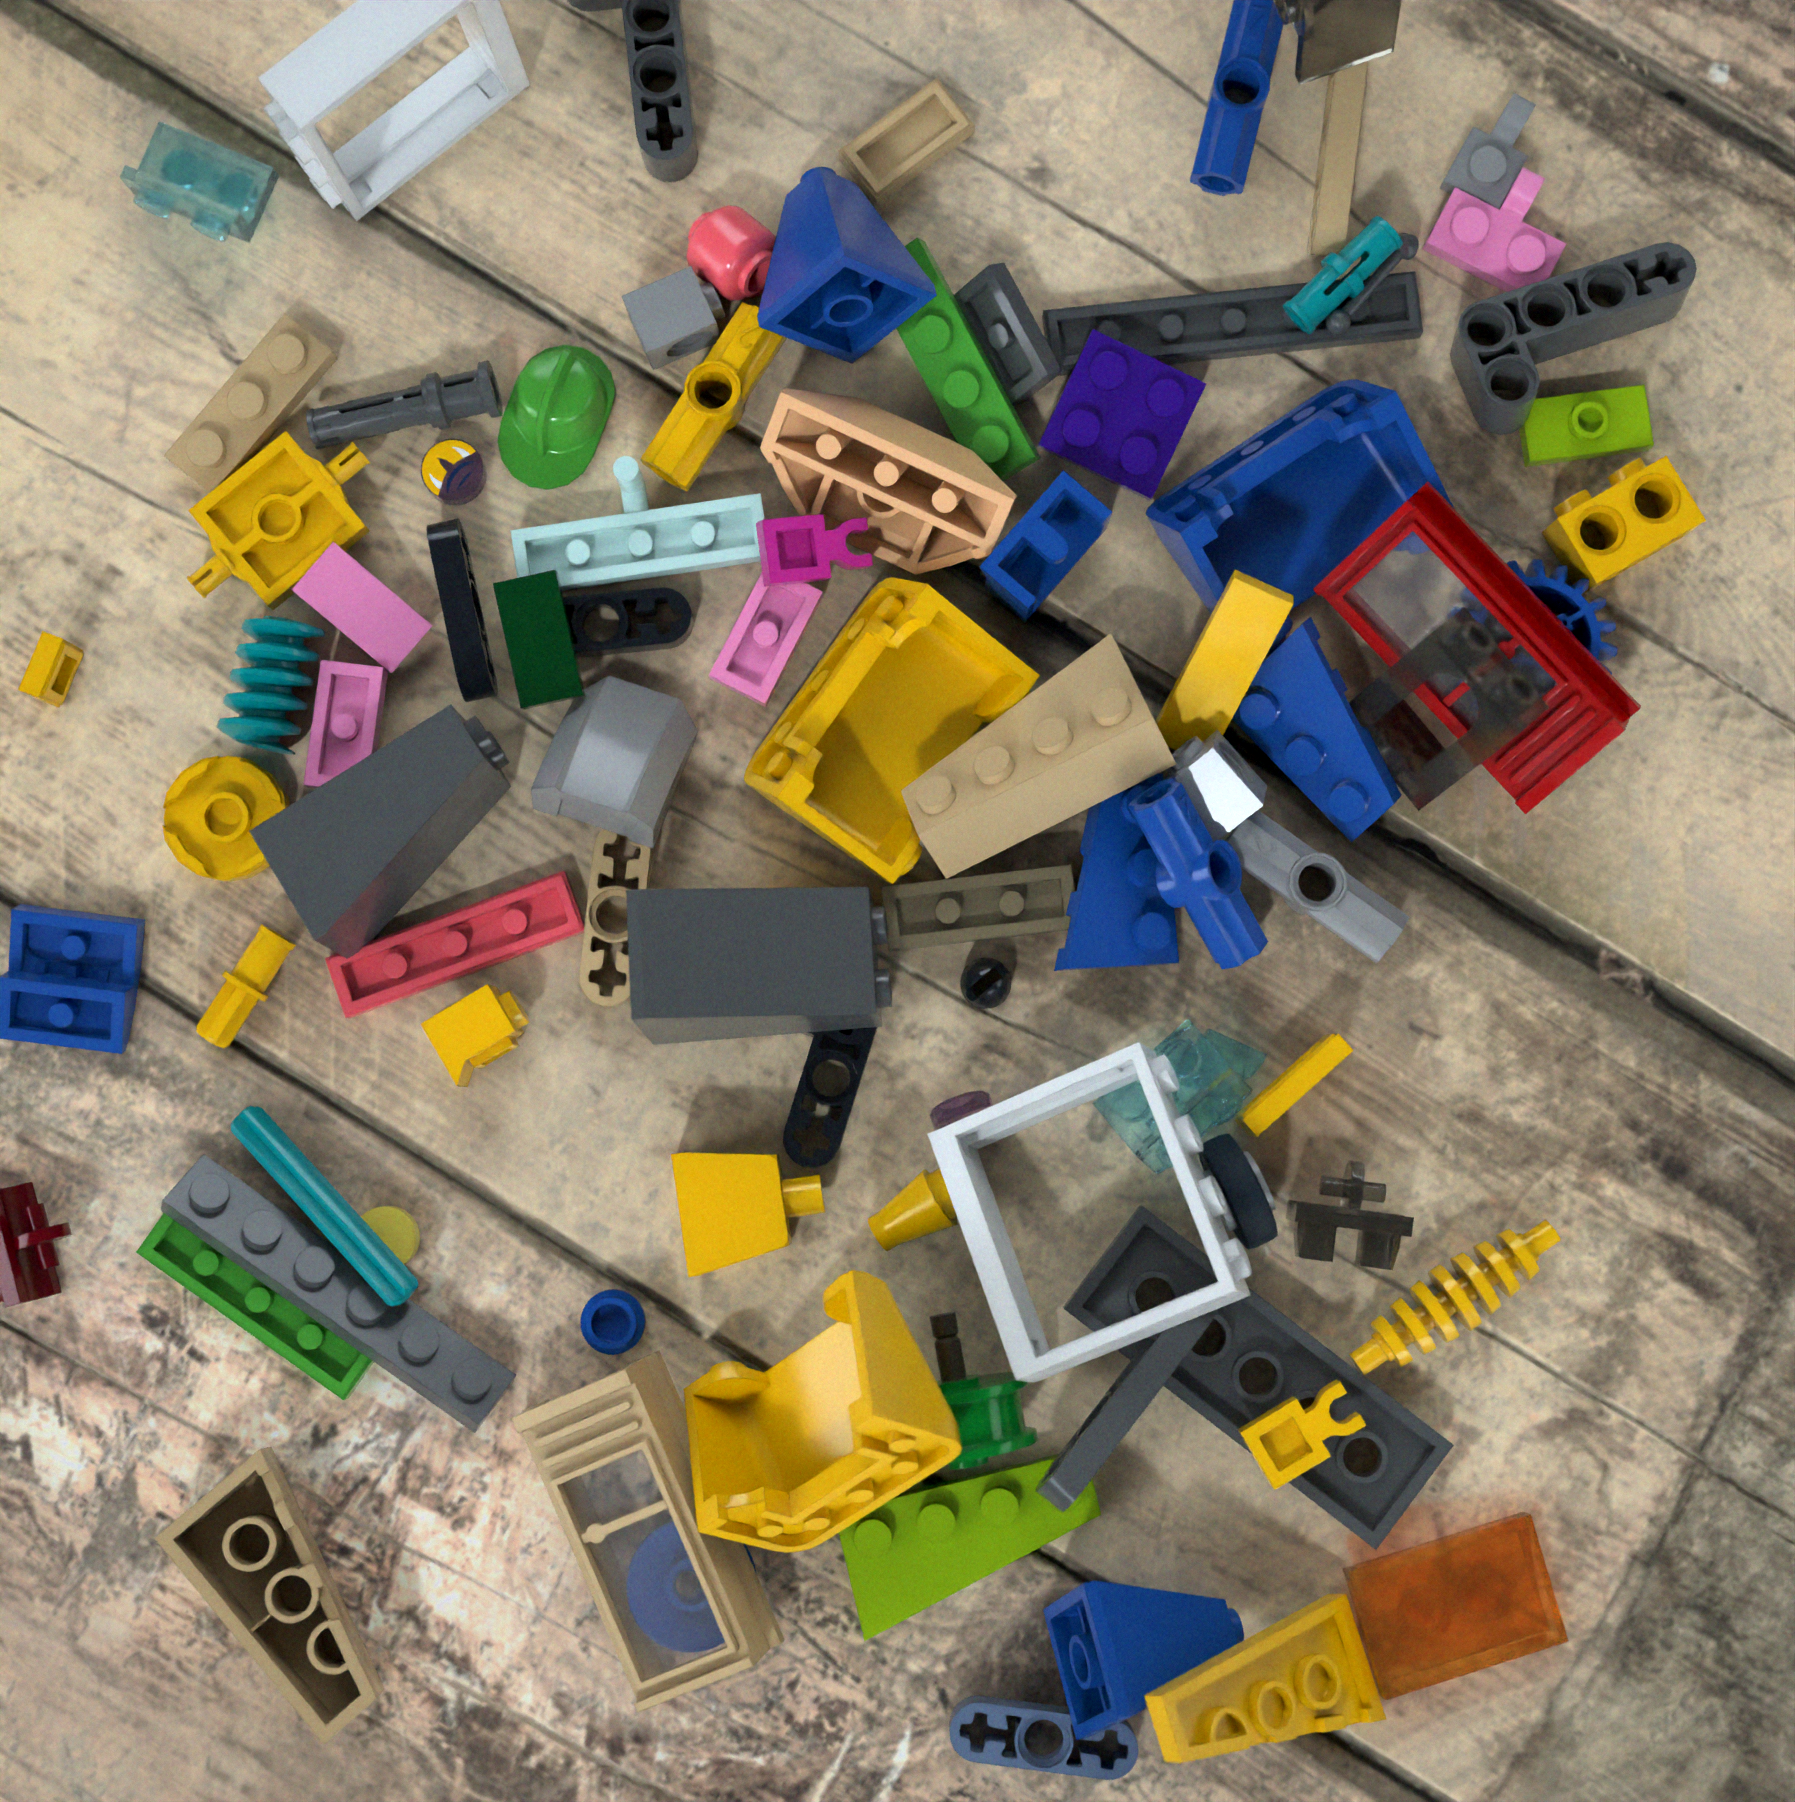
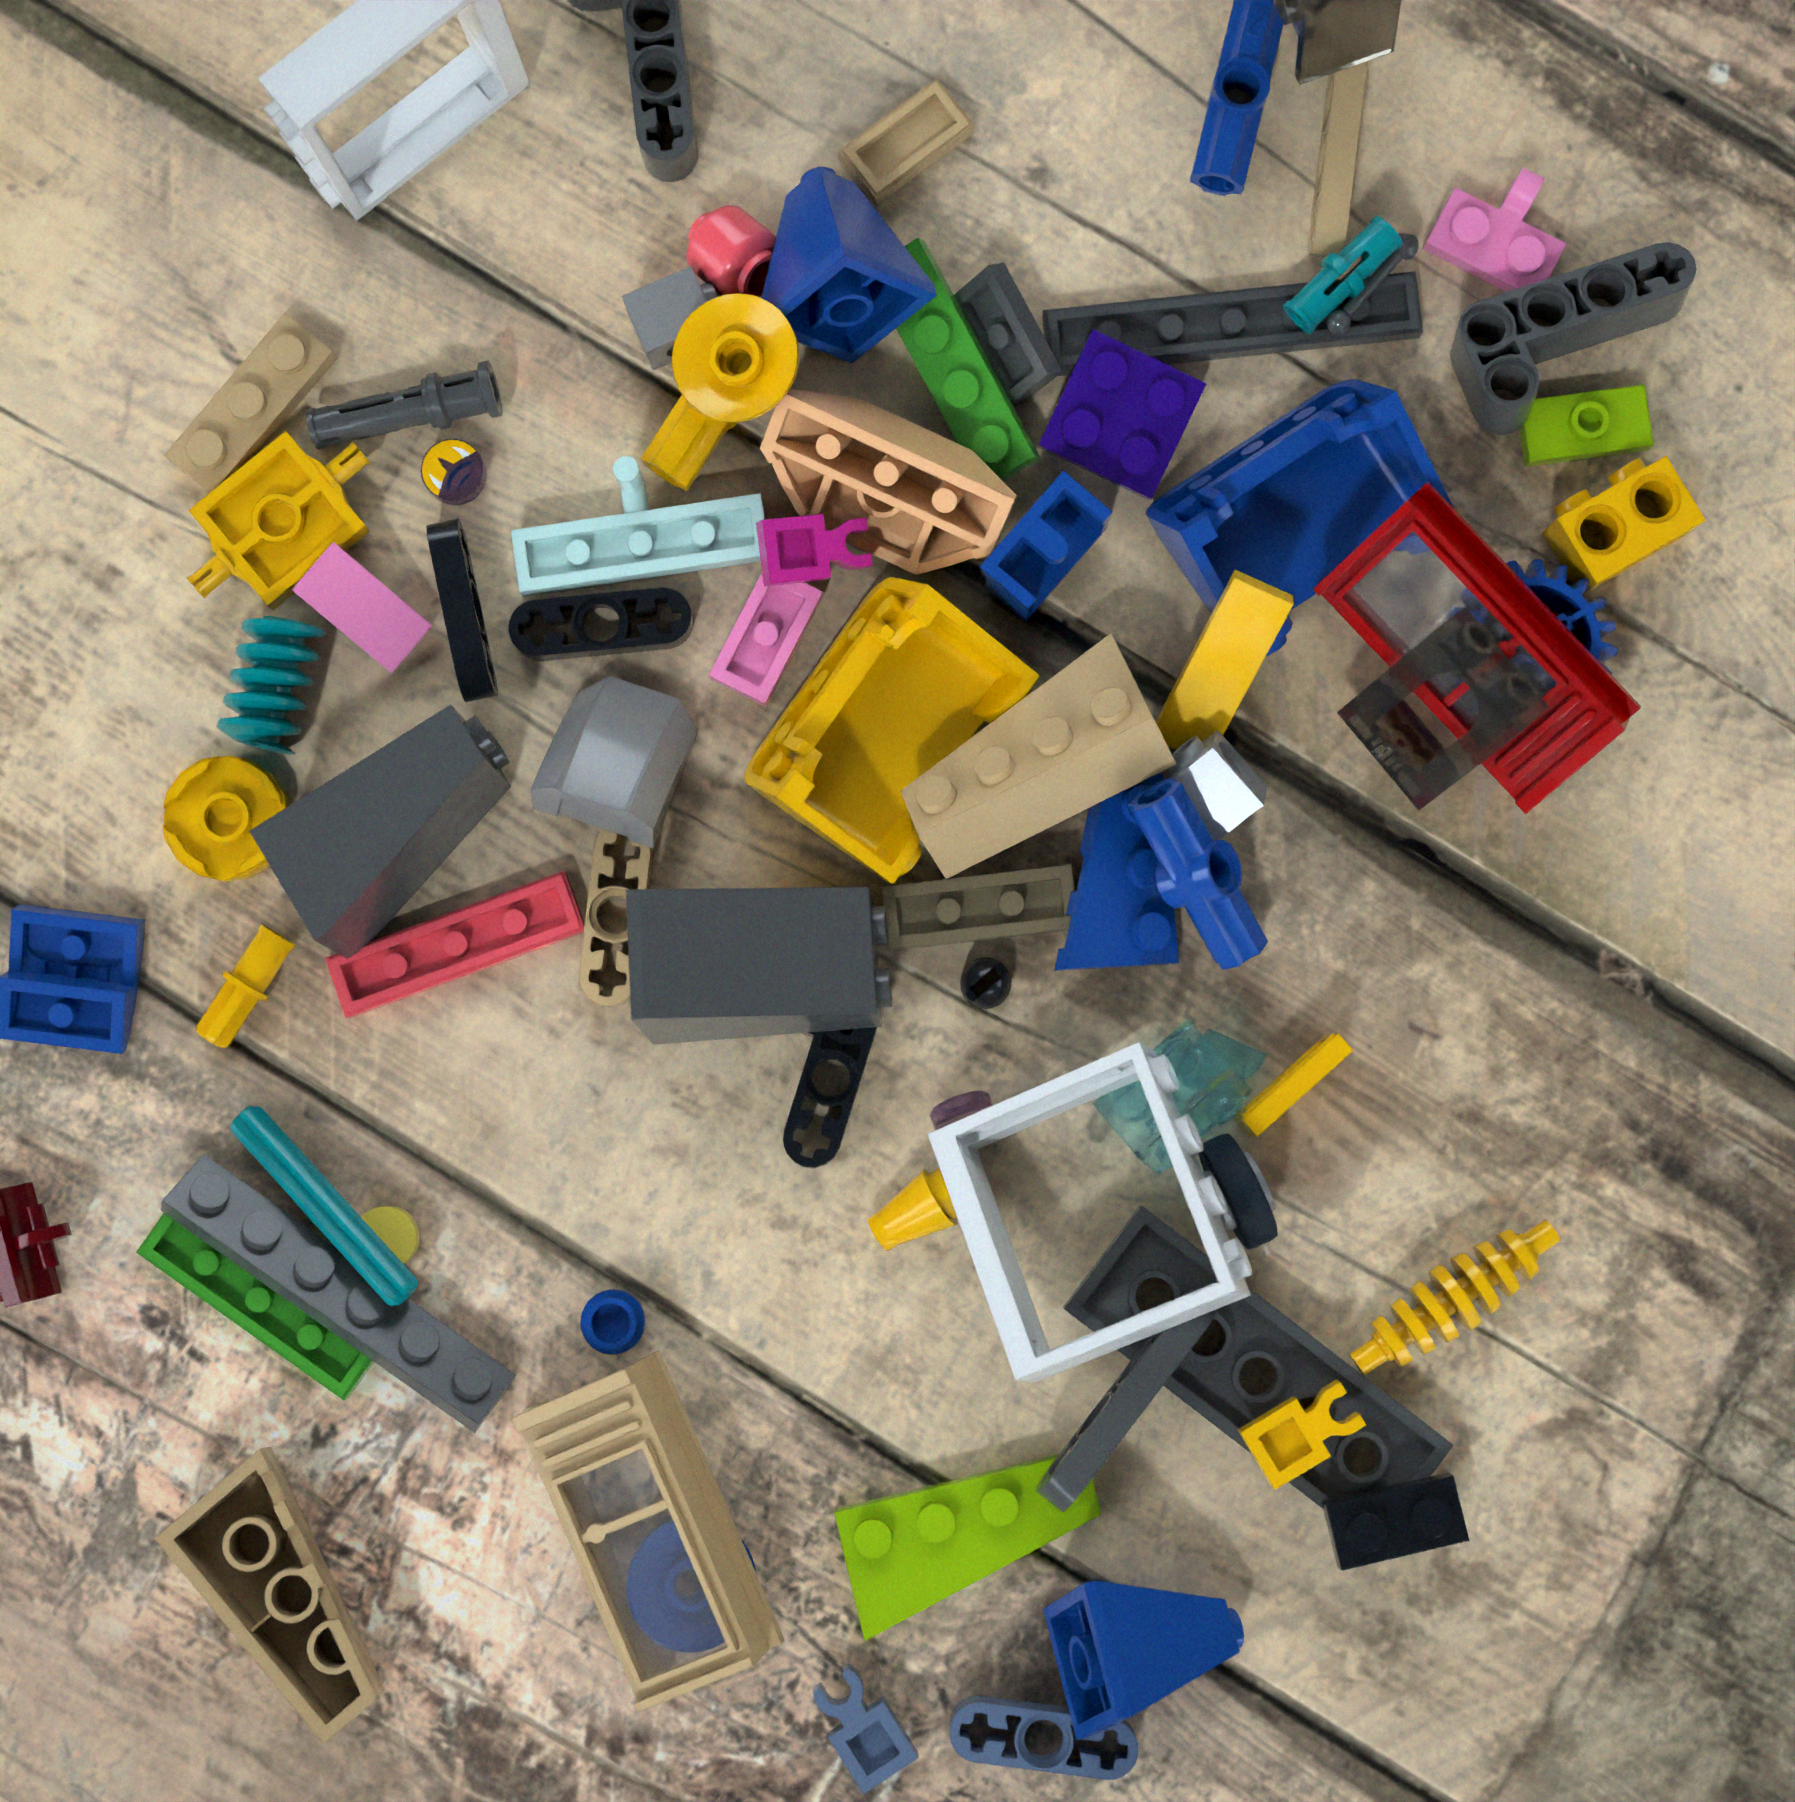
yellow tile [18,631,84,708] -> none
clear light blue bracket [120,121,279,243] -> none
bright pink plate [303,660,388,789] -> none
yellow window [421,984,530,1087] -> none
dark green tile [493,570,586,710] -> none
bright green piece [498,345,615,490] -> none
yellow torso [671,1152,825,1277] -> none
yellow windscreen [684,1269,962,1553] -> none
green wheel [930,1312,1038,1470] -> none
yellow wing [1144,1594,1386,1763] -> none
light grey piece [1225,810,1410,963] -> none
blue wing [1232,617,1402,843] -> none
clear smoke hips [1286,1160,1414,1270] -> none
clear orange tile [1343,1512,1569,1700] -> none
light grey plate [1439,93,1536,209] -> none
none -> yellow dish [672,293,799,422]
none -> sand blue plate [813,1664,918,1794]
none -> black plate [1322,1472,1470,1571]

